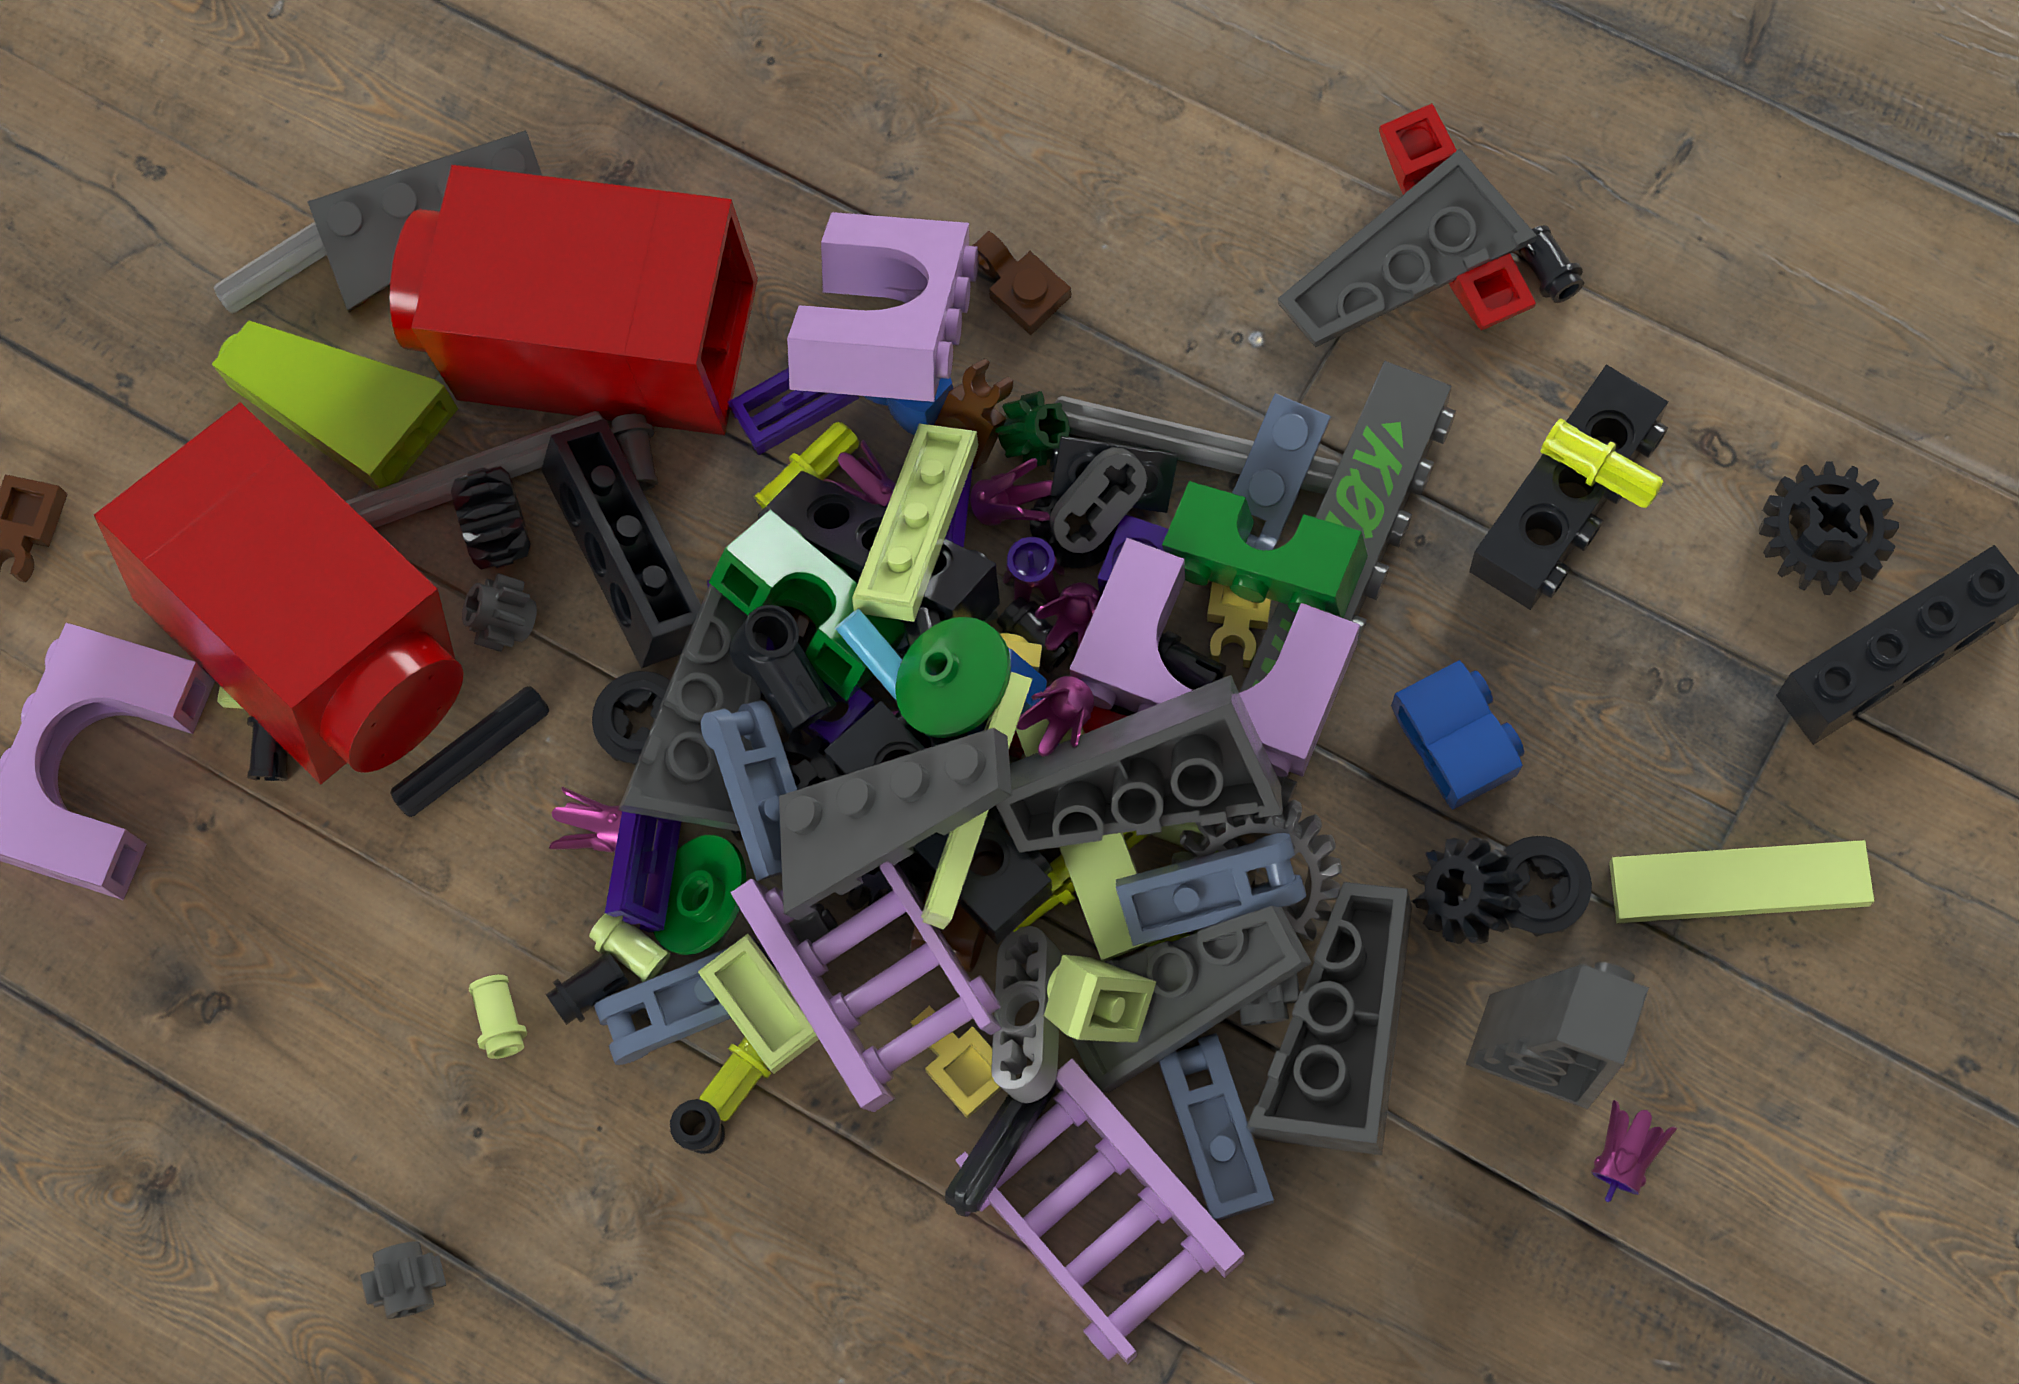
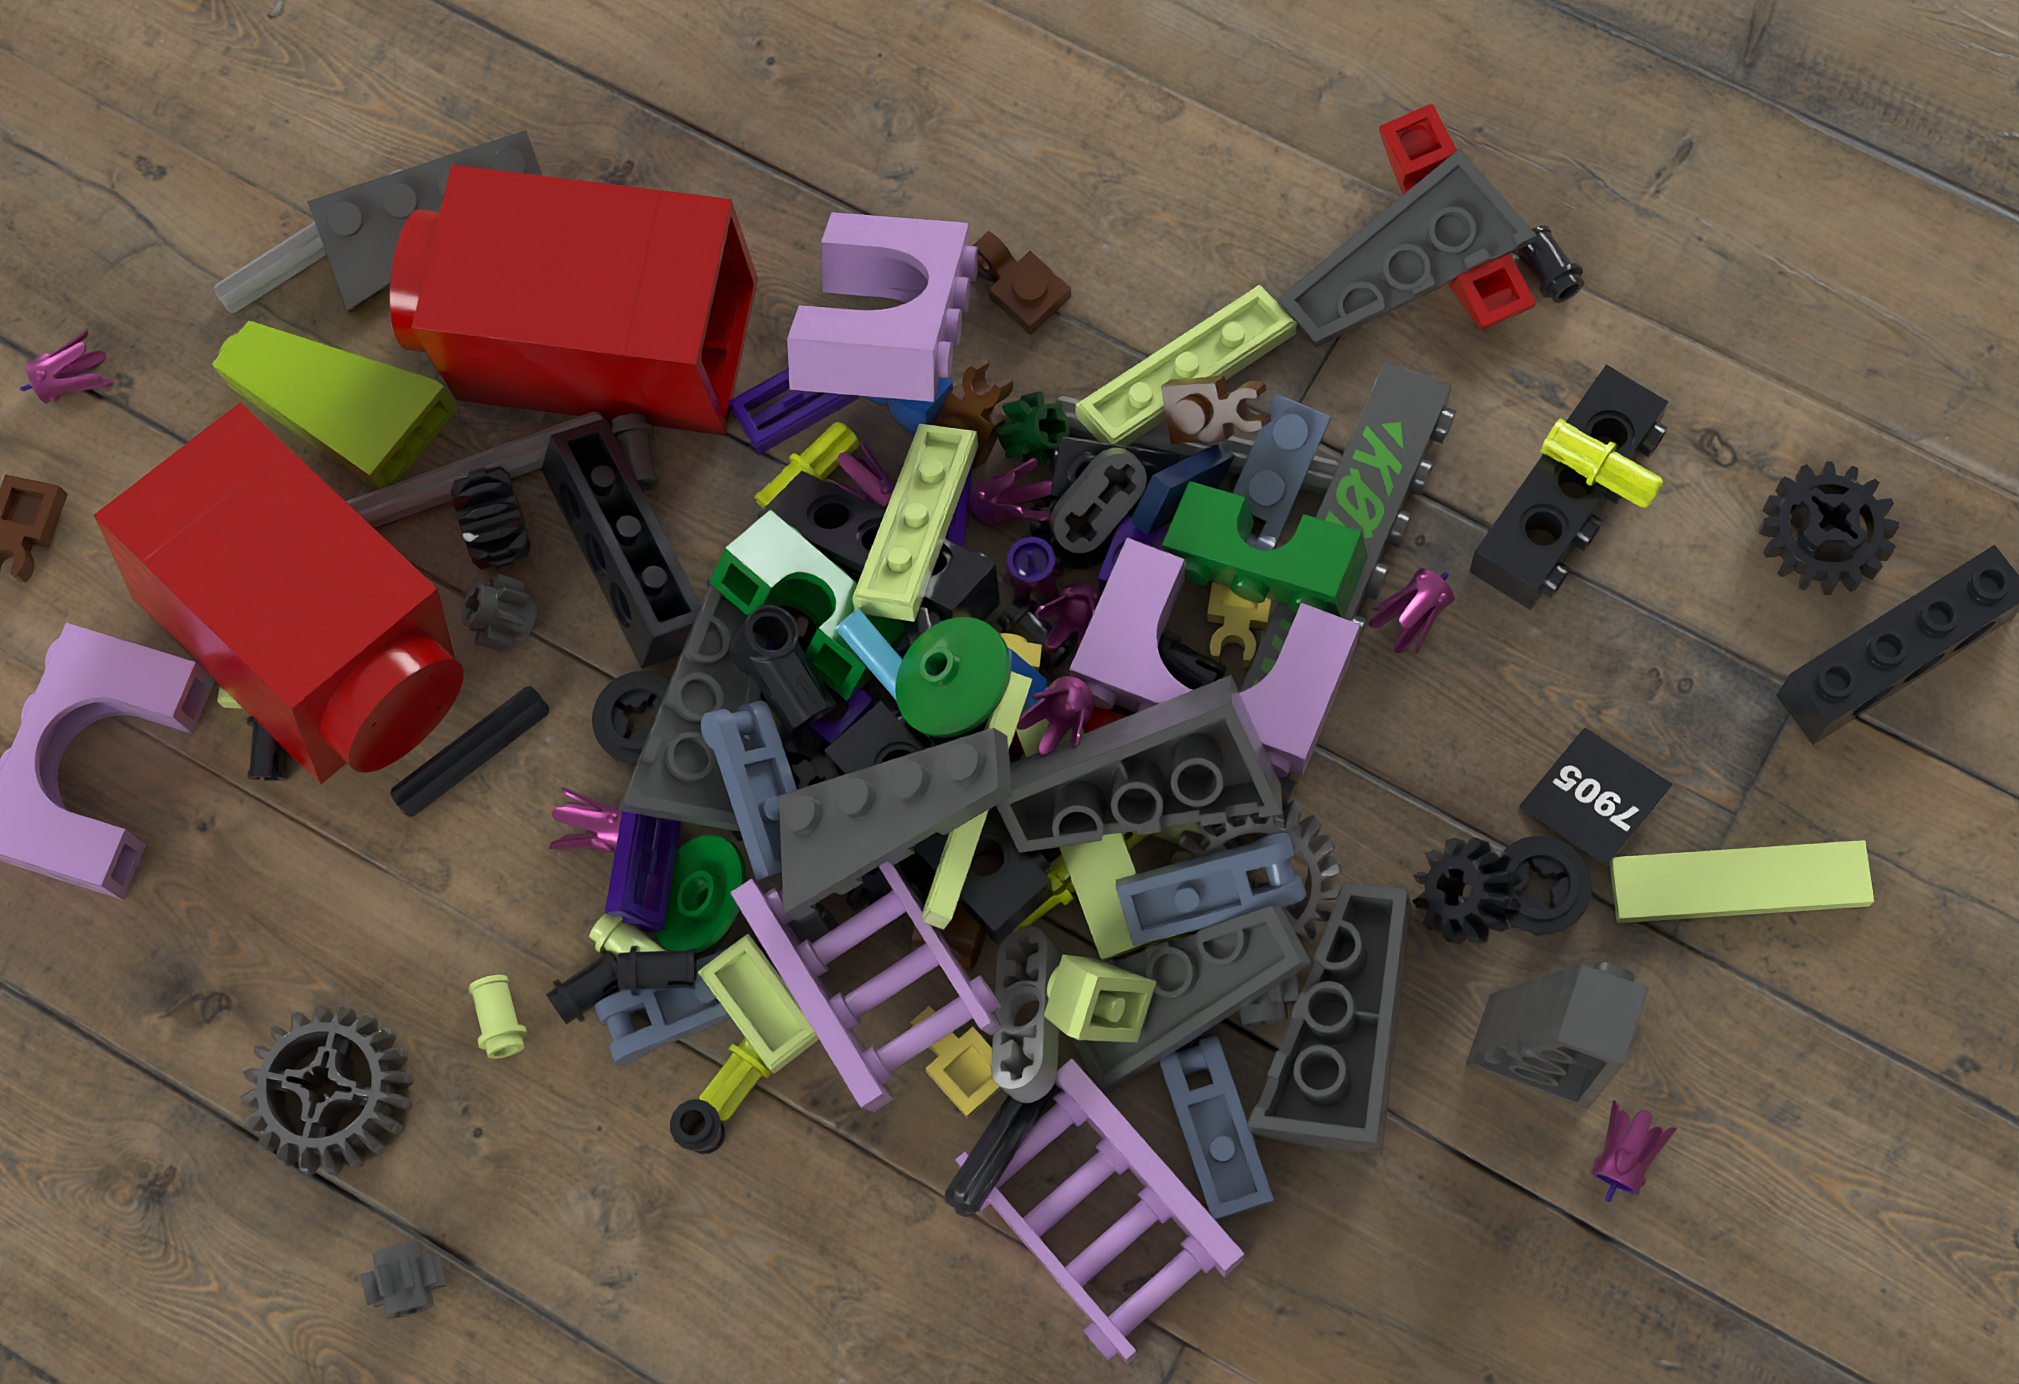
blue brick [1391,660,1525,810] -> none
none -> flat silver piece [20,329,114,404]
none -> flat silver gear [240,1005,414,1175]
none -> black pin [617,946,697,996]
none -> yellowish green tile [1075,285,1297,446]
none -> dark blue tile [1131,443,1235,535]
none -> plate [1161,376,1271,444]
none -> flat silver piece [1369,568,1455,653]
none -> black sticker [1520,728,1672,865]

